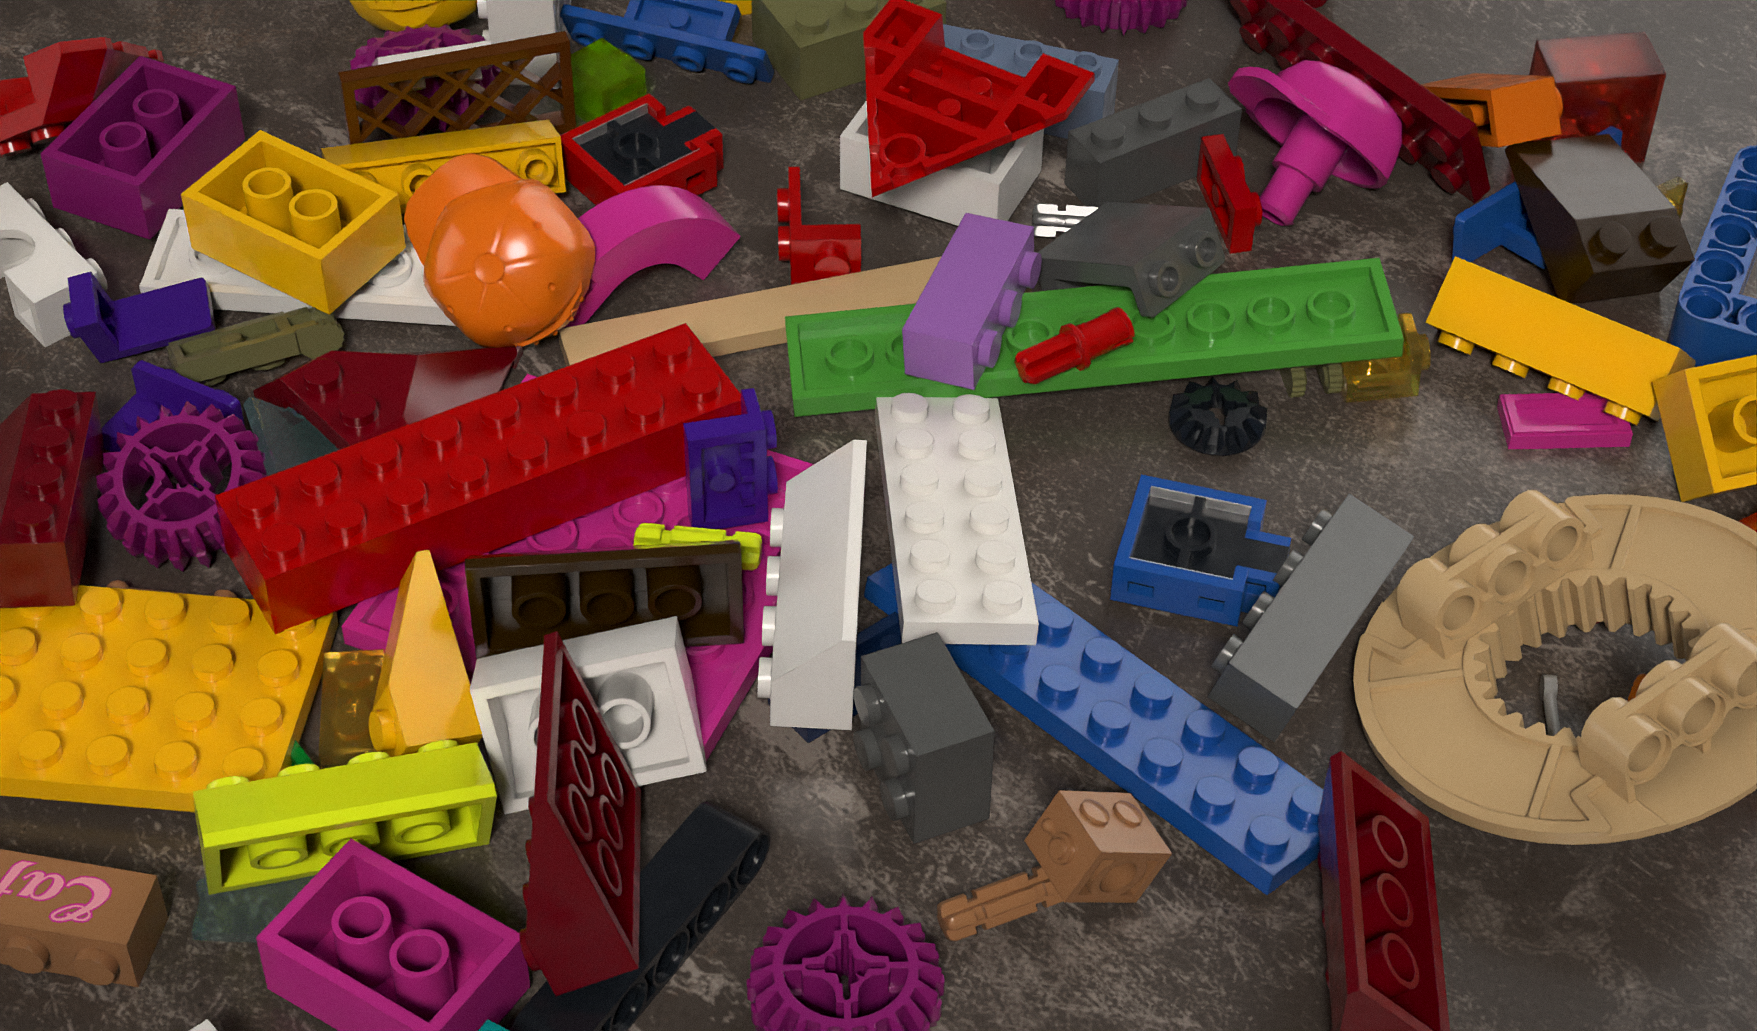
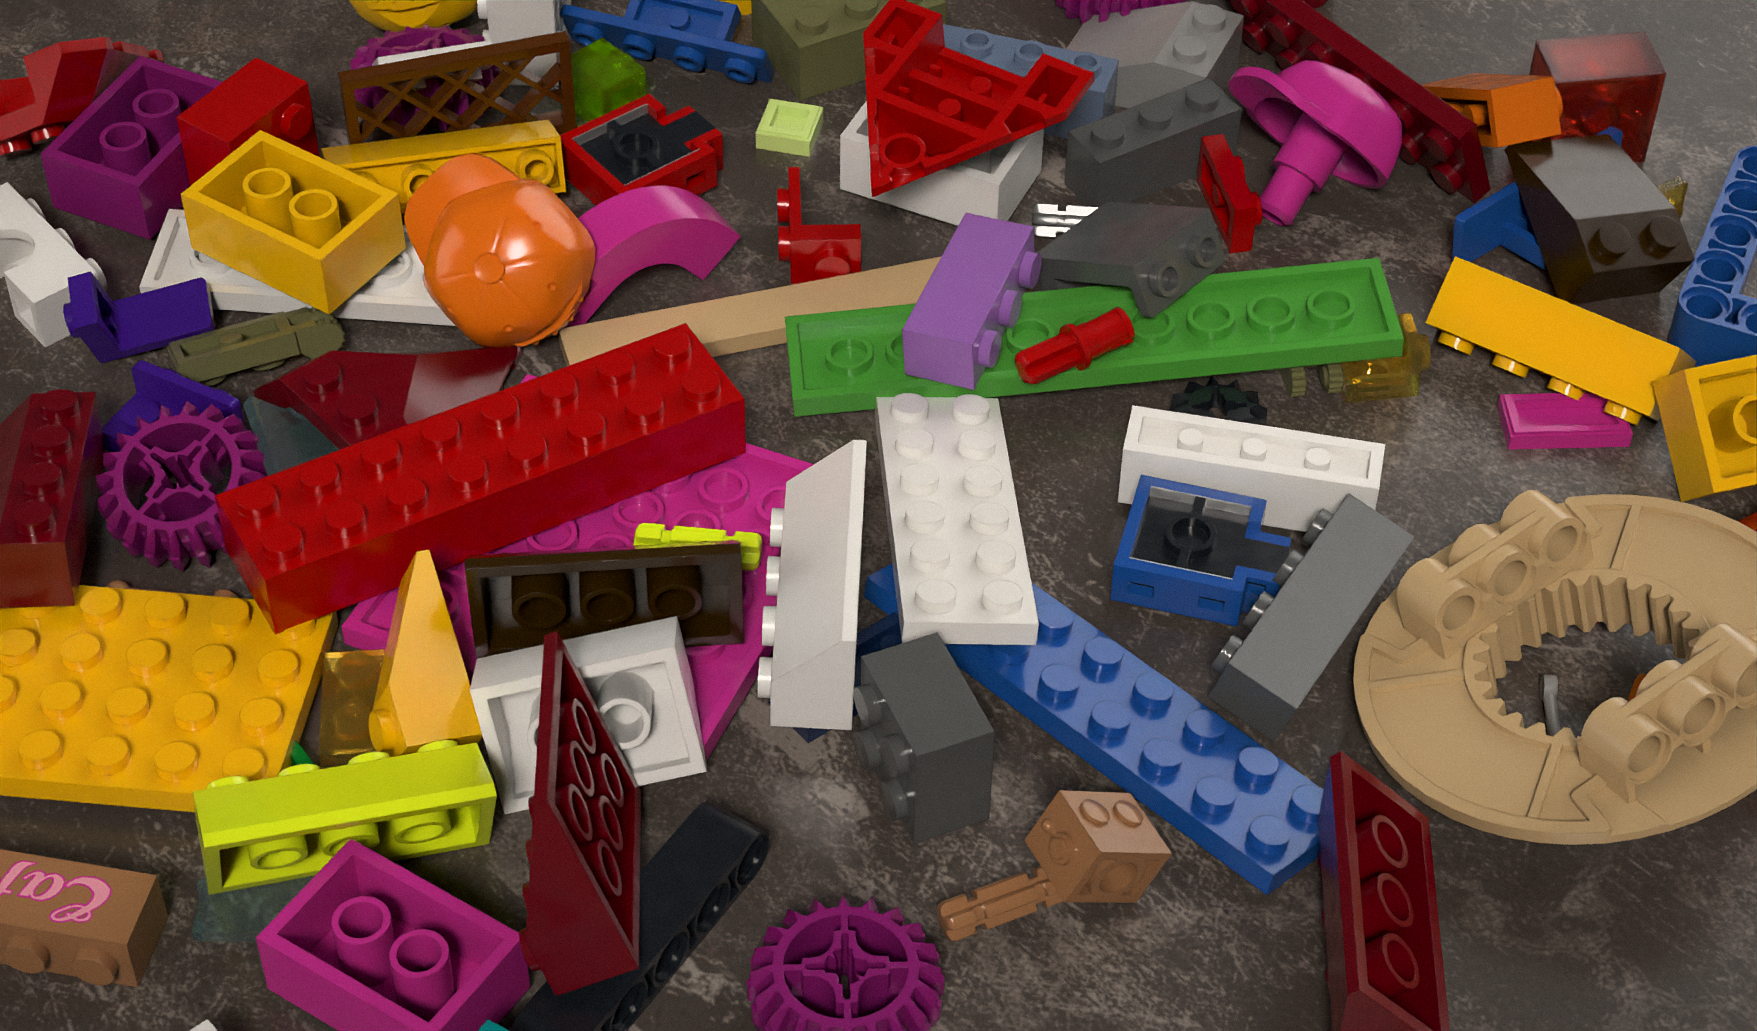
dark purple bracket [683,388,778,529] -> none
none -> red brick [176,58,320,186]
none -> yellowish green tile [756,99,823,157]
none -> light grey slope [1066,1,1244,109]
none -> white brick [1118,405,1385,532]

